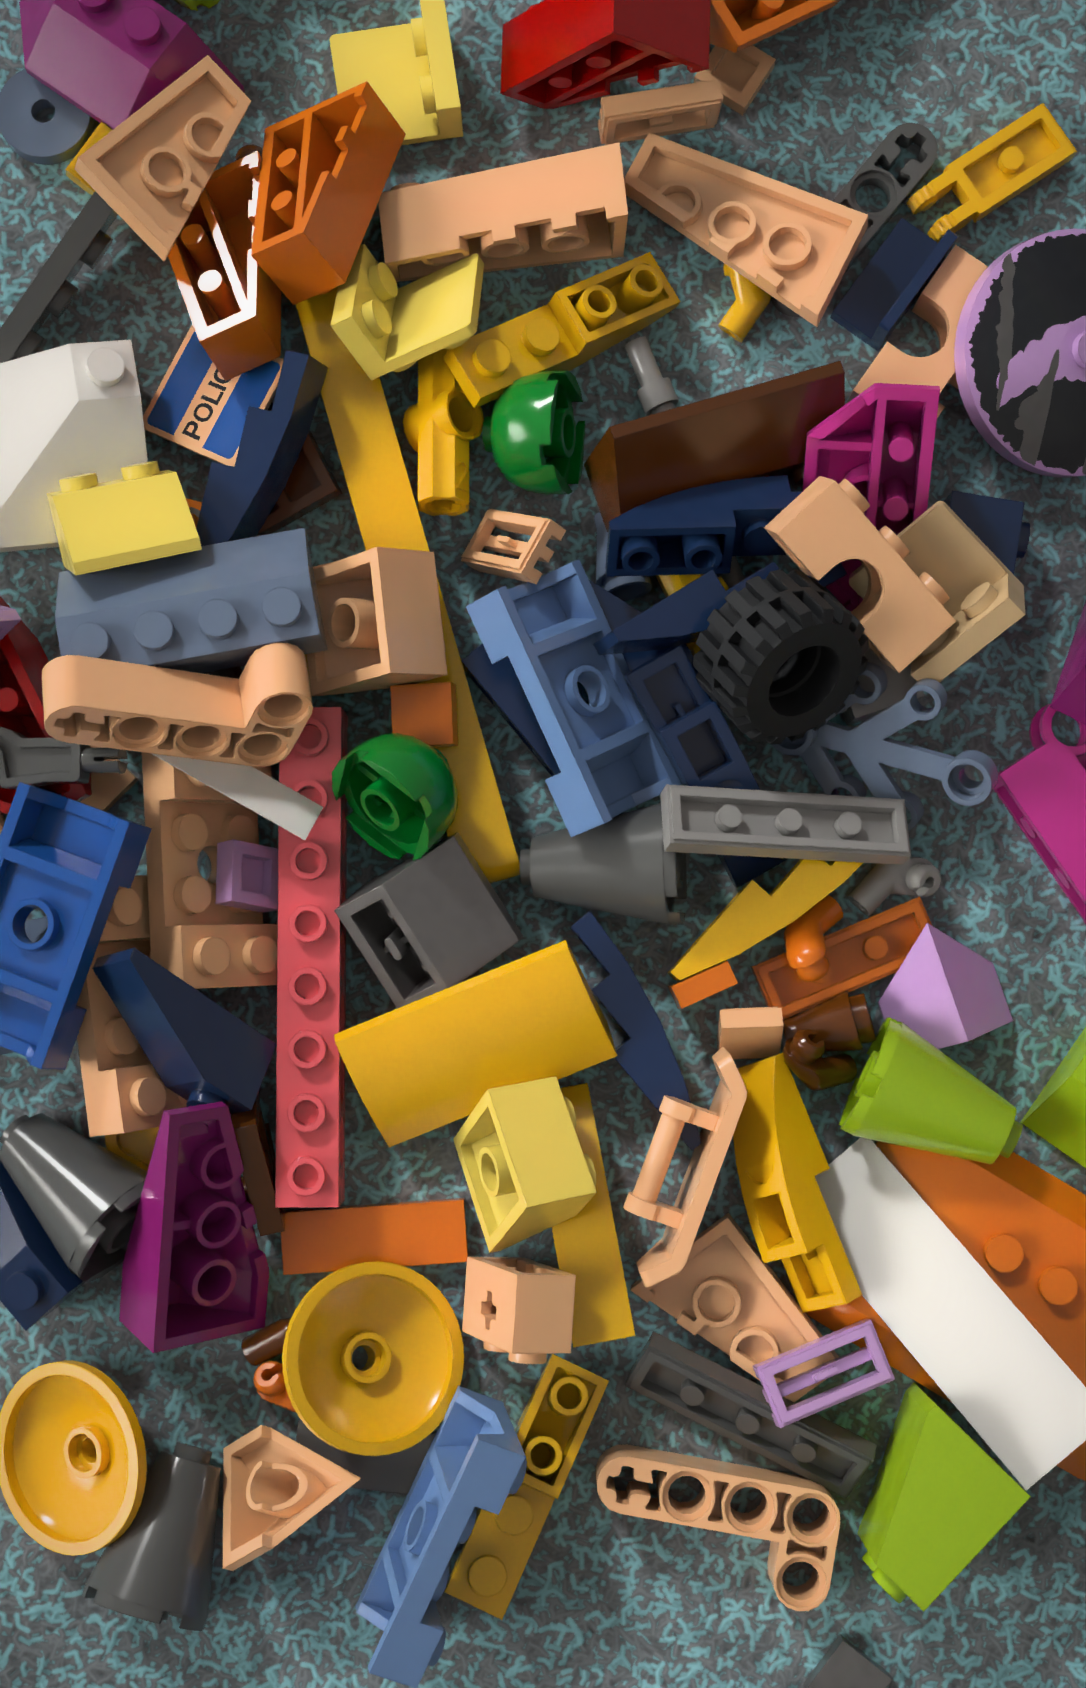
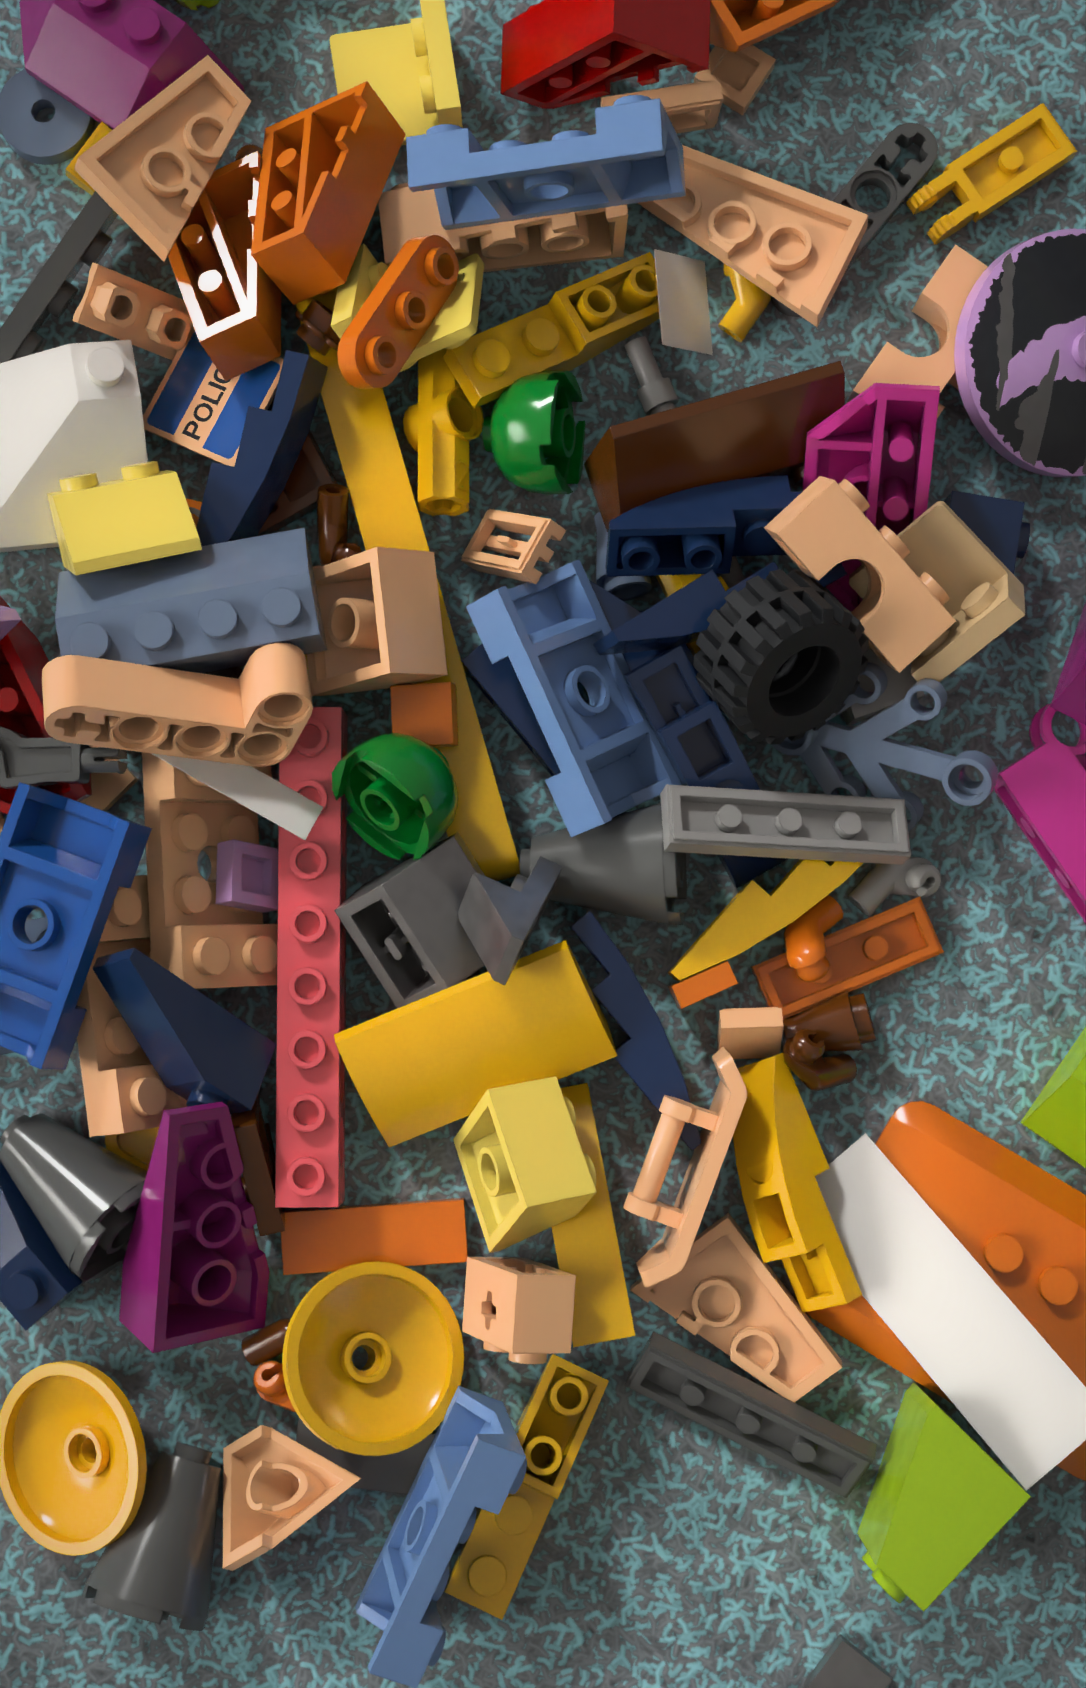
light nougat beam [595,1444,840,1611] -> none
lavender tile [753,1319,895,1428] -> none
dark blue panel [830,218,959,351] -> none
lime cone [839,1017,1023,1164] -> none
lavender slope [878,923,1013,1049] -> none
none -> light nougat hips [72,262,192,361]
none -> reddish brown plate [295,299,340,356]
none -> reddish brown arm [317,484,362,566]
none -> orange plate [337,235,459,389]
none -> medium blue piece [406,95,686,230]
none -> flat silver slope [458,856,563,985]
none -> white sticker [654,249,713,355]

